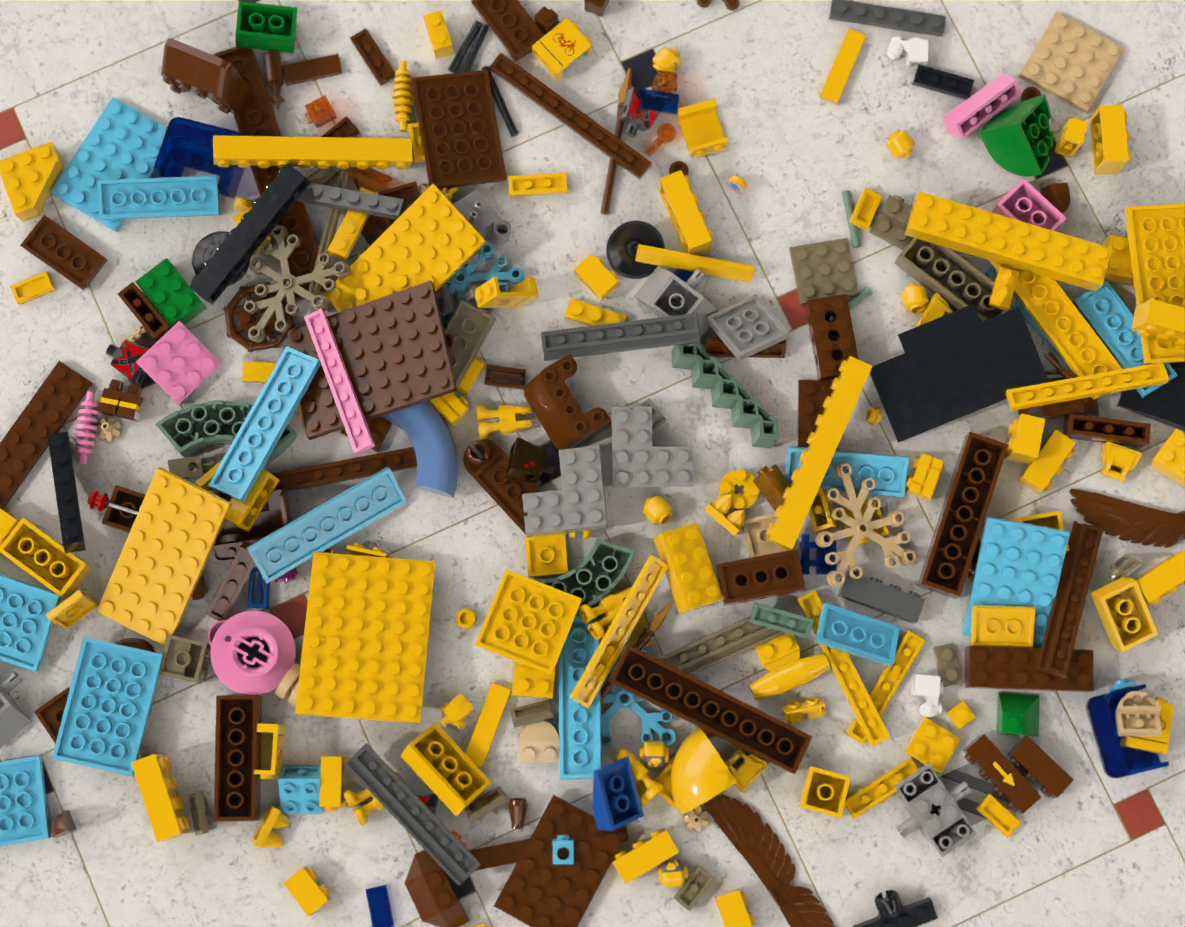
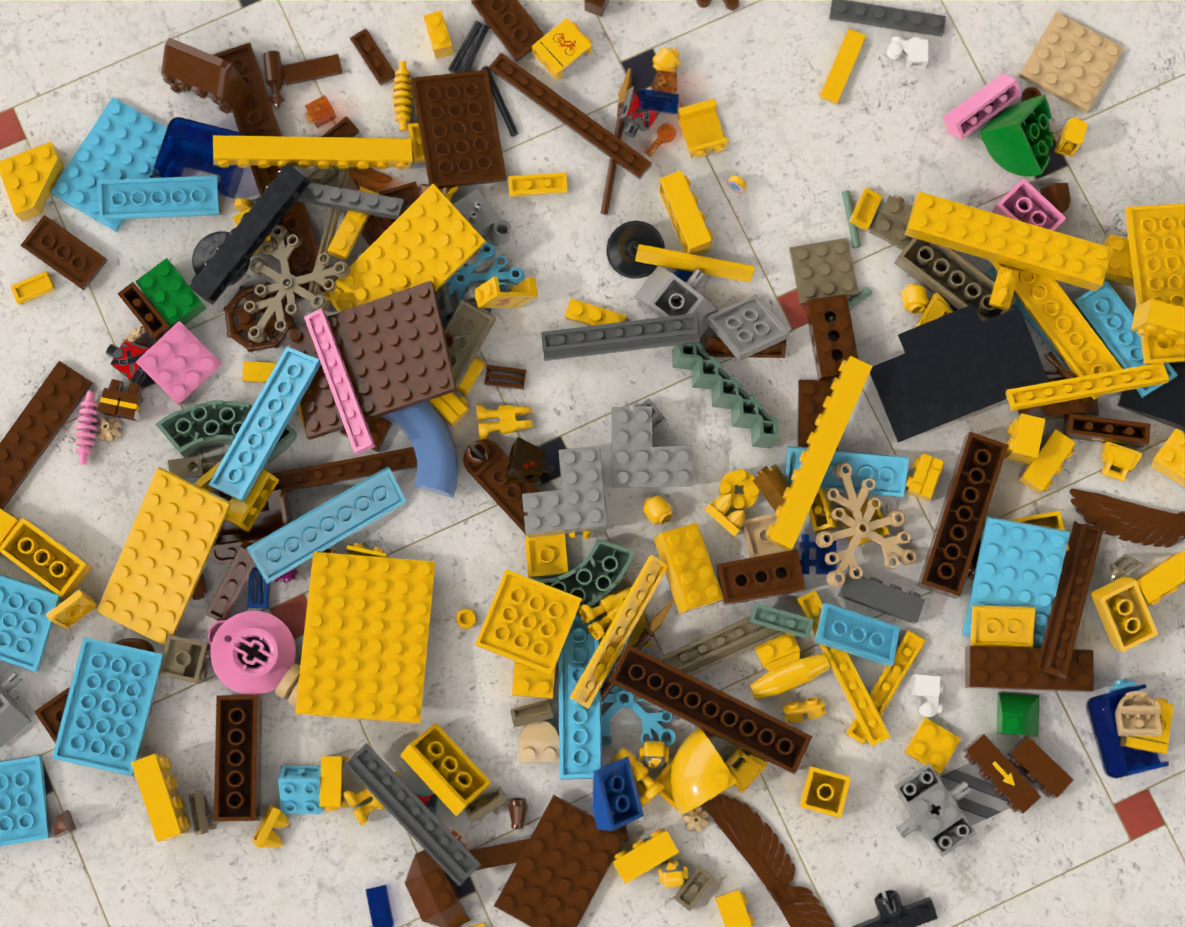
black brick [47,431,86,553] -> none
reddish brown brick [88,485,145,533] -> none
green brick [235,1,297,53] -> none
yellow panel [254,723,286,779] -> none
yellow brick [283,866,331,917] -> none
yellow piece [439,693,474,731] -> none
yellow tile [465,683,511,767] -> none
reddish brown windscreen [524,353,612,452] -> none
reddish brown brick [534,6,561,35] -> none
medium azure bracket [552,835,574,864] -> none
yellow brick [574,253,618,301] -> none
reddish brown tile [669,161,689,176] -> none
yellow tile [844,757,919,819] -> none
yellow plate [865,407,882,426] -> none
yellow head [886,129,915,159] -> none
black plate [912,64,974,100] -> none
dark tan plate [933,643,963,687] -> none
yellow plate [946,701,975,729] -> none
yellow tile [976,794,1021,838] -> none
yellow brick [1090,105,1131,175] -> none

